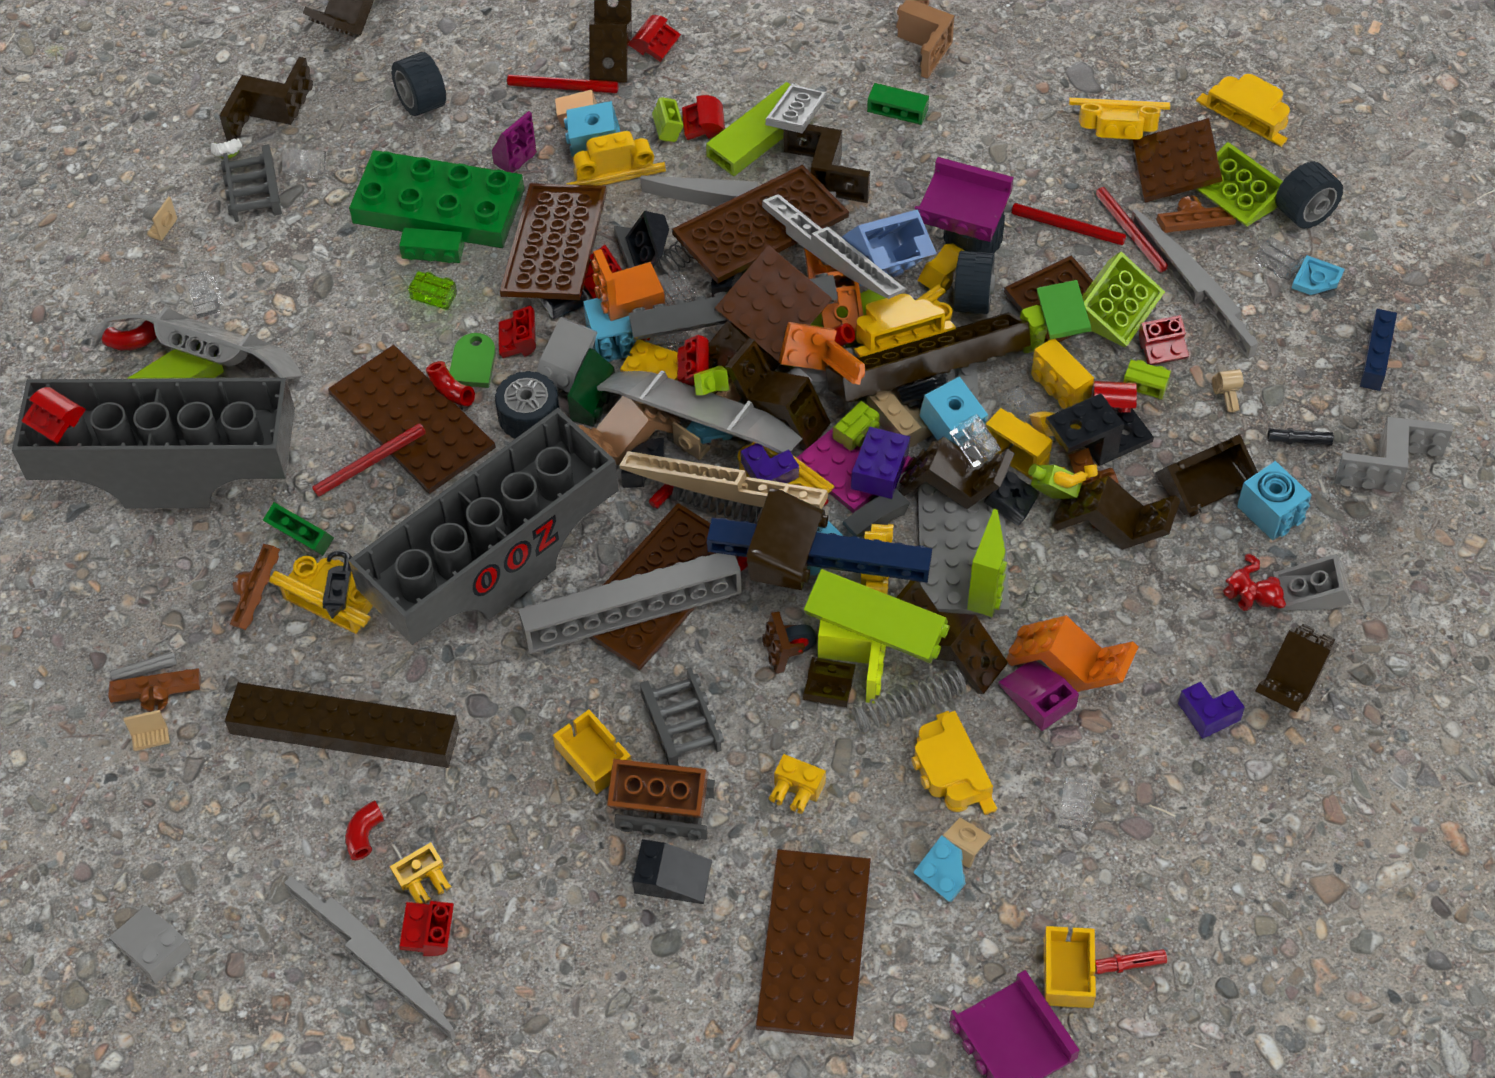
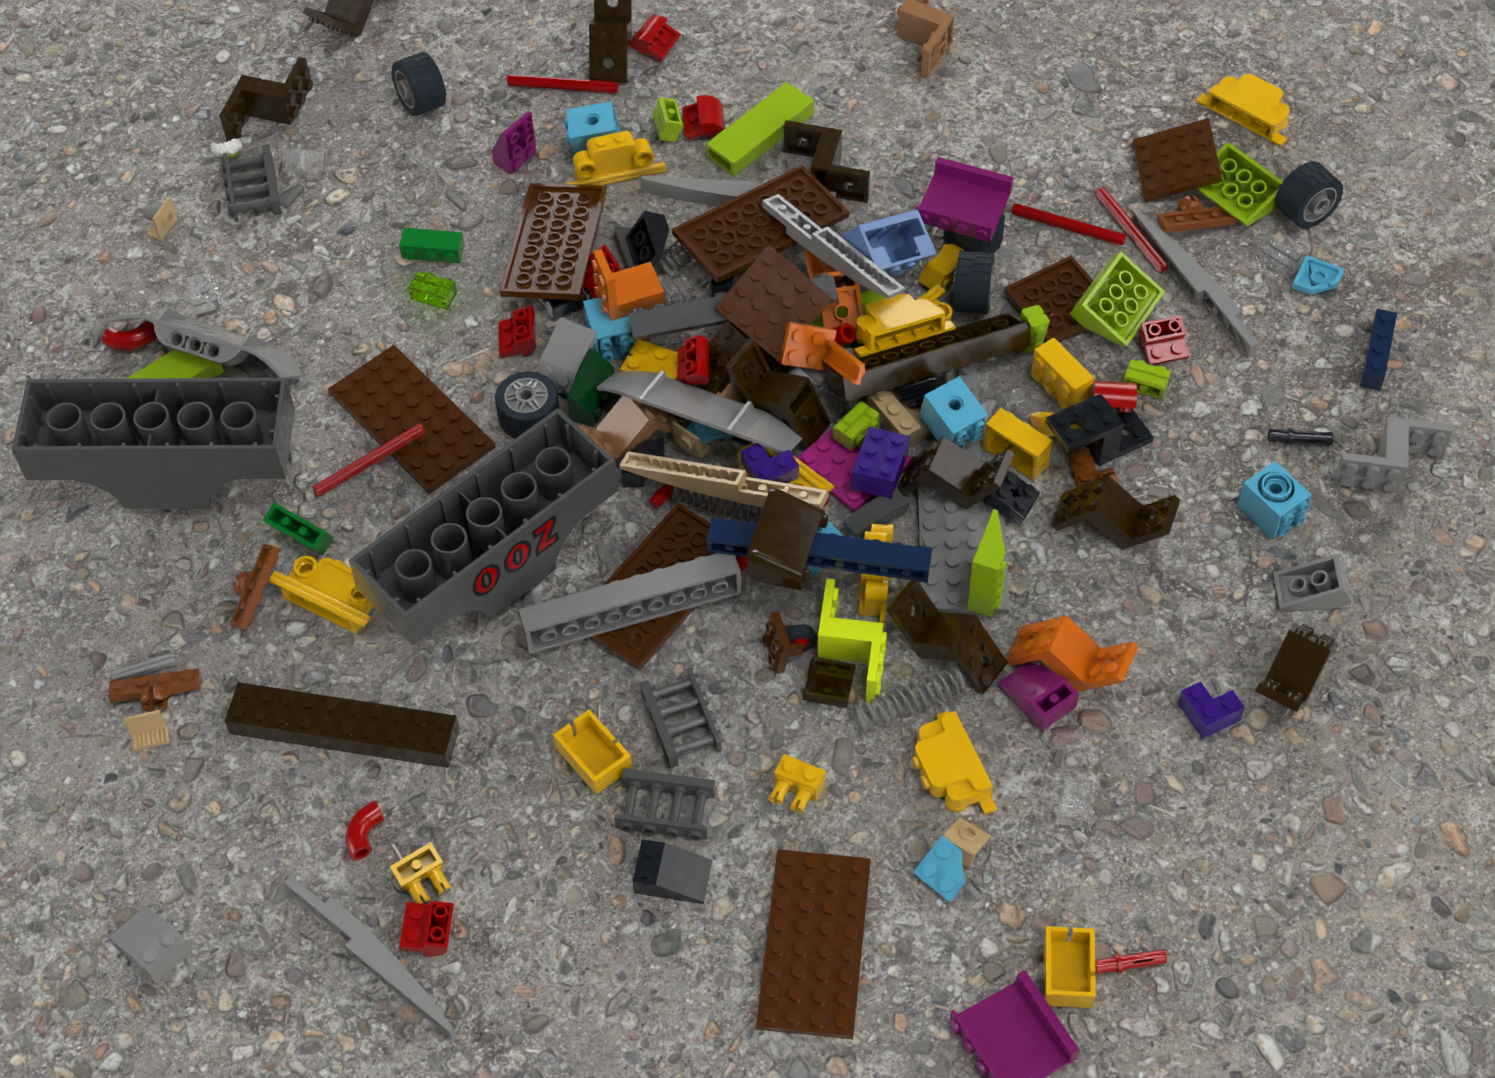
red brick [21,387,86,443] -> none
black plate [323,550,352,619] -> none
green plate [349,150,525,249] -> none
red cylinder [426,361,475,406] -> none
bright green tile [449,333,496,388] -> none
light nougat brick [555,90,597,128] -> none
dark orange brick [607,759,708,818] -> none
lime slope [694,366,729,395] -> none
light grey tile [765,84,827,133] -> none
lime brick [804,569,950,663] -> none
green brick [867,83,929,125] -> none
clear brick [950,414,1001,467] -> none
lime torso [1028,464,1098,499] -> none
bright green tile [1037,280,1091,340] -> none
yellow brick [1069,97,1170,139] -> none
dark brown windscreen [1155,434,1258,517] -> none
tan beam [1212,369,1244,413] -> none
red animal [1223,553,1286,611] -> none

